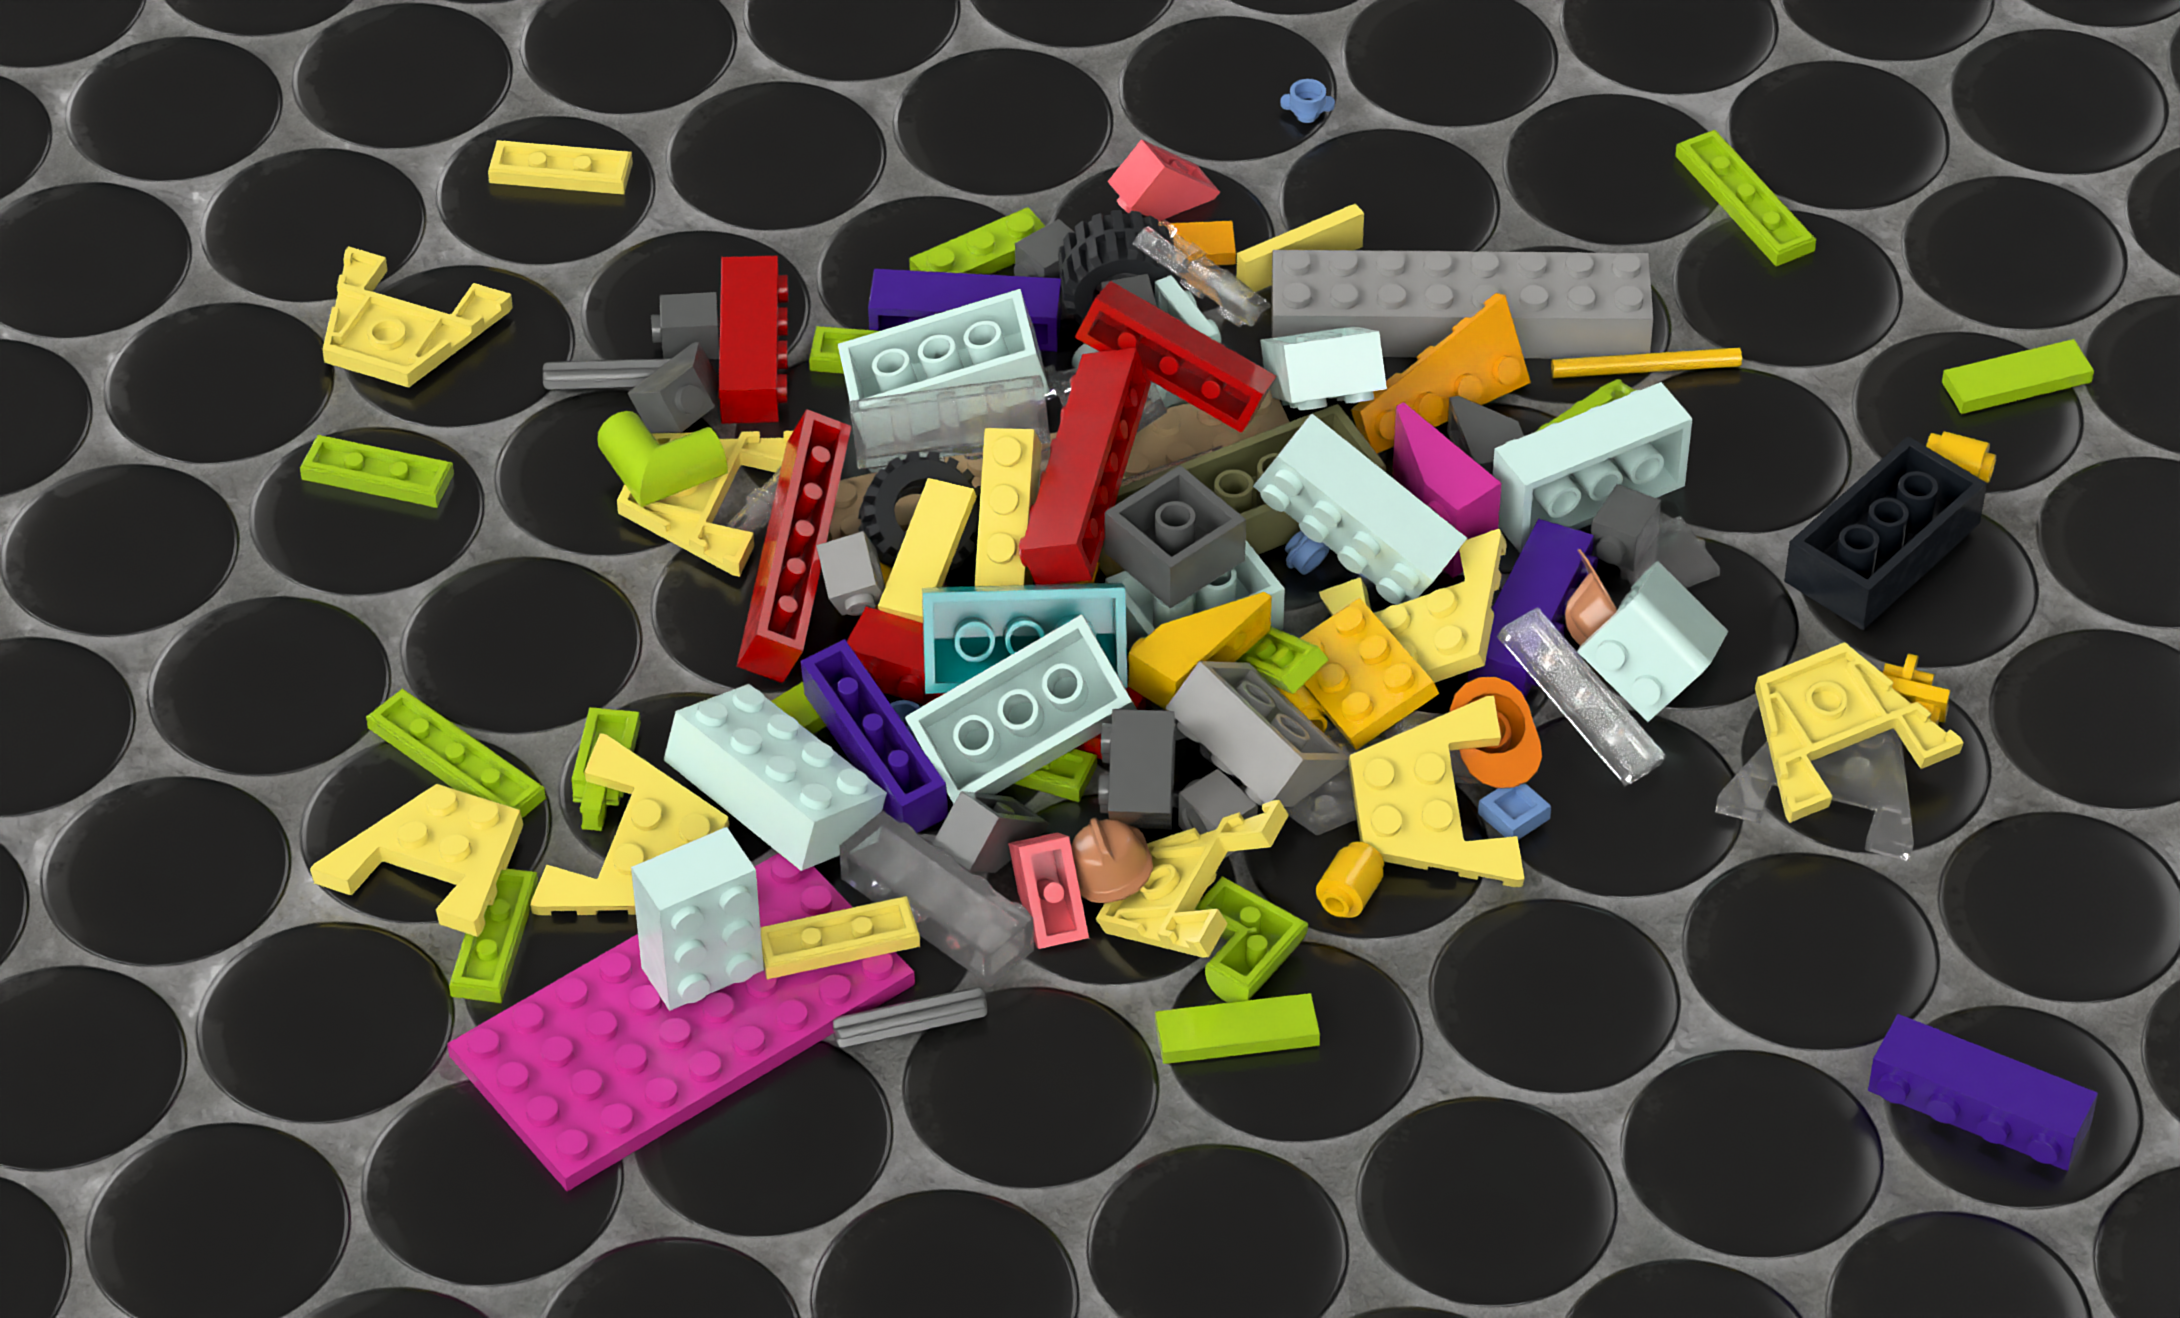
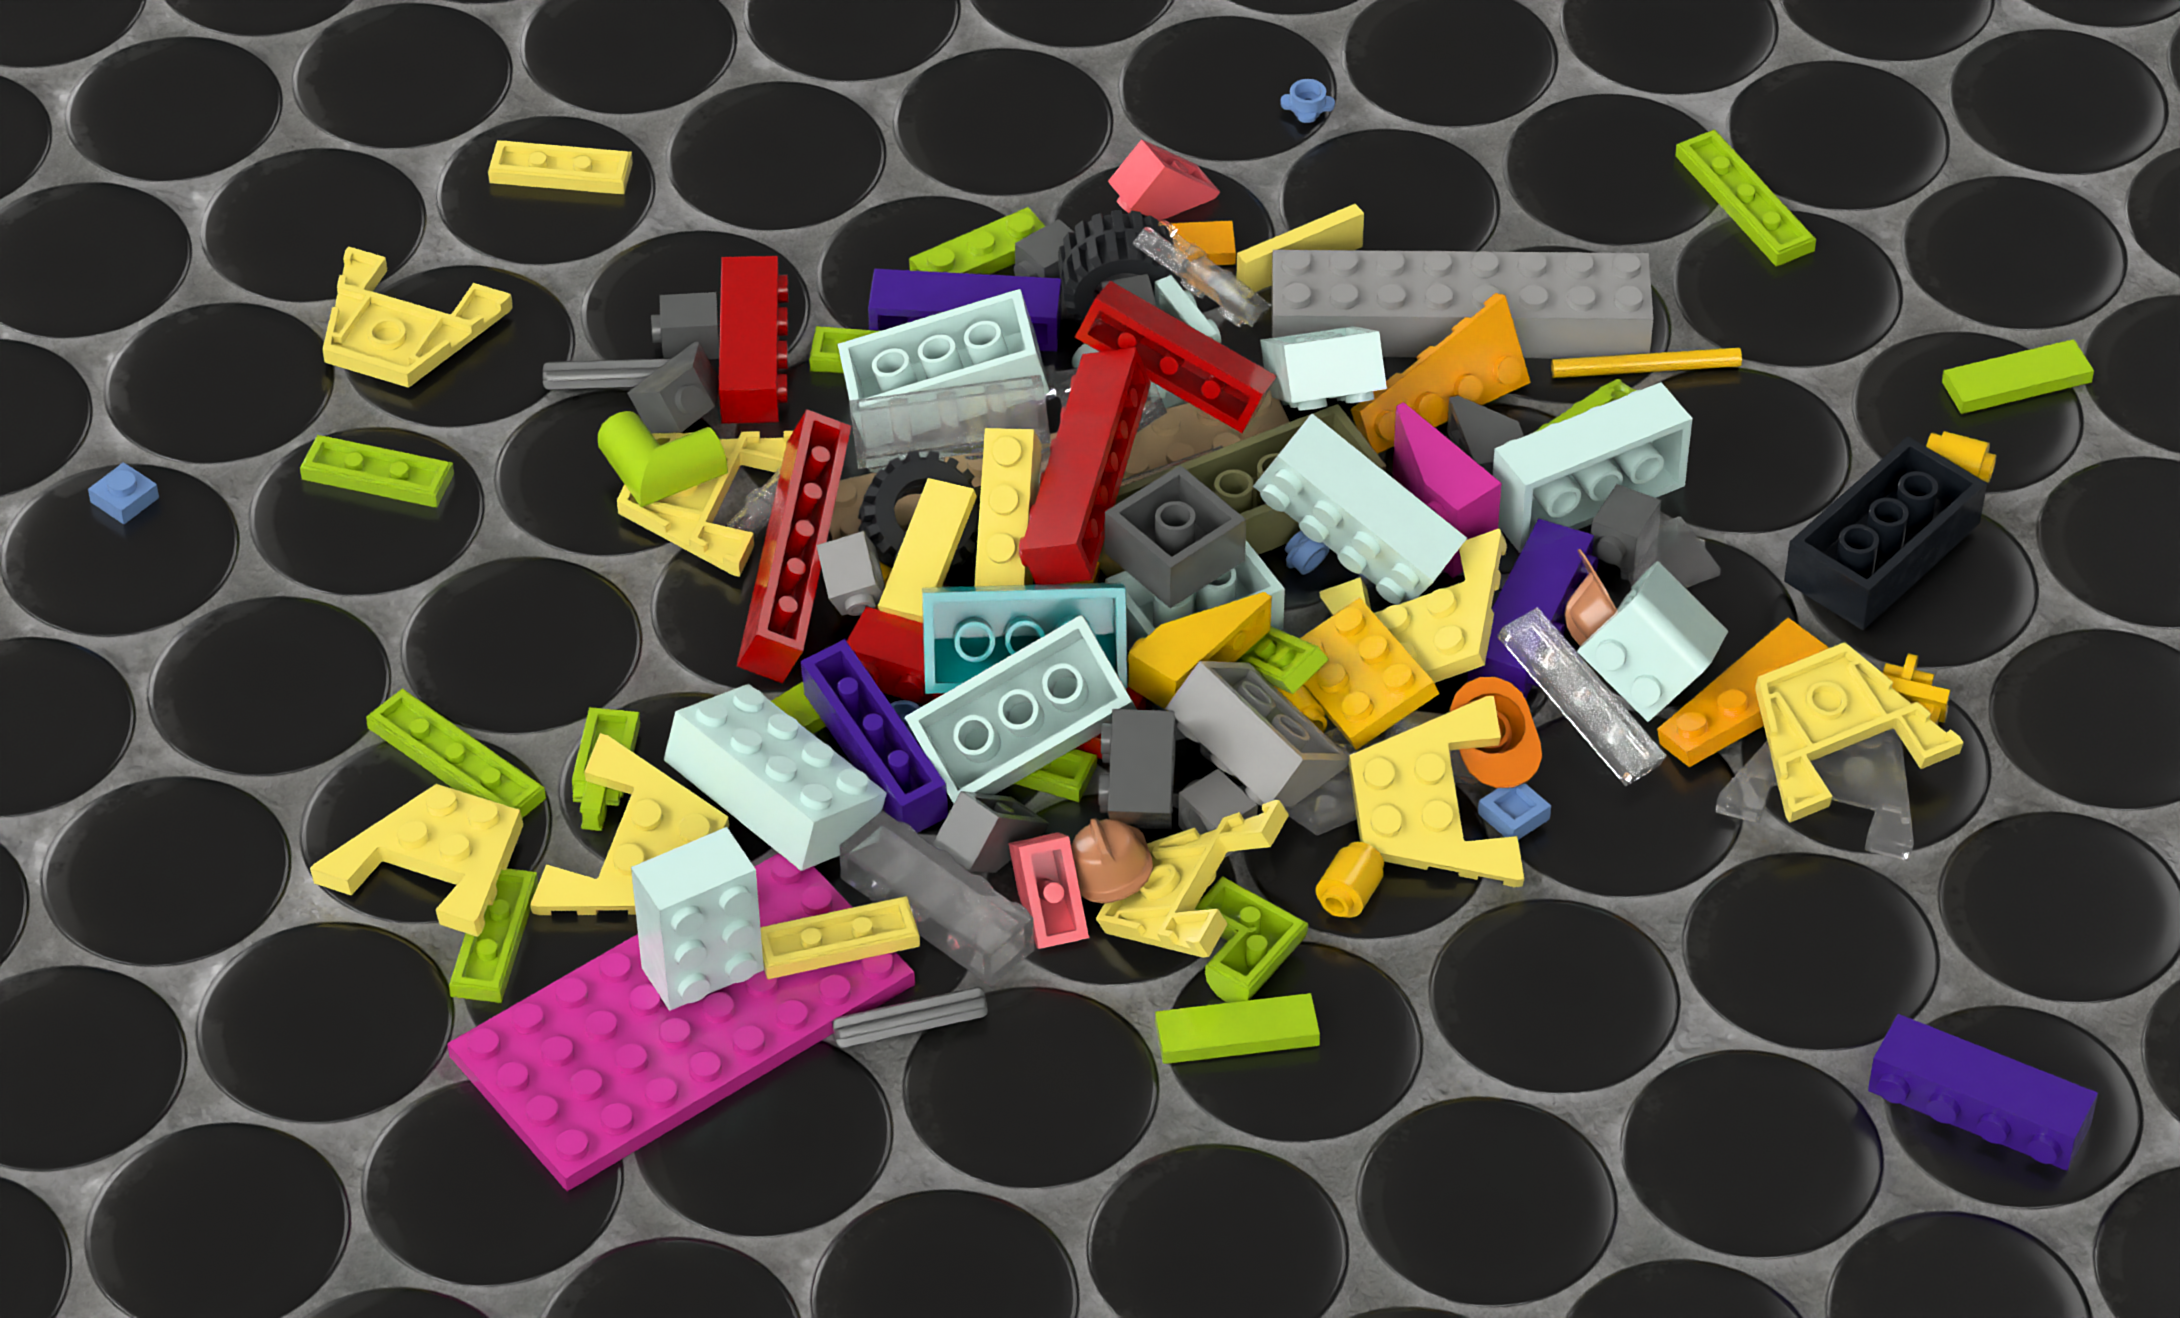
none -> medium blue plate [88,462,159,524]
none -> light orange wing [1657,618,1829,767]

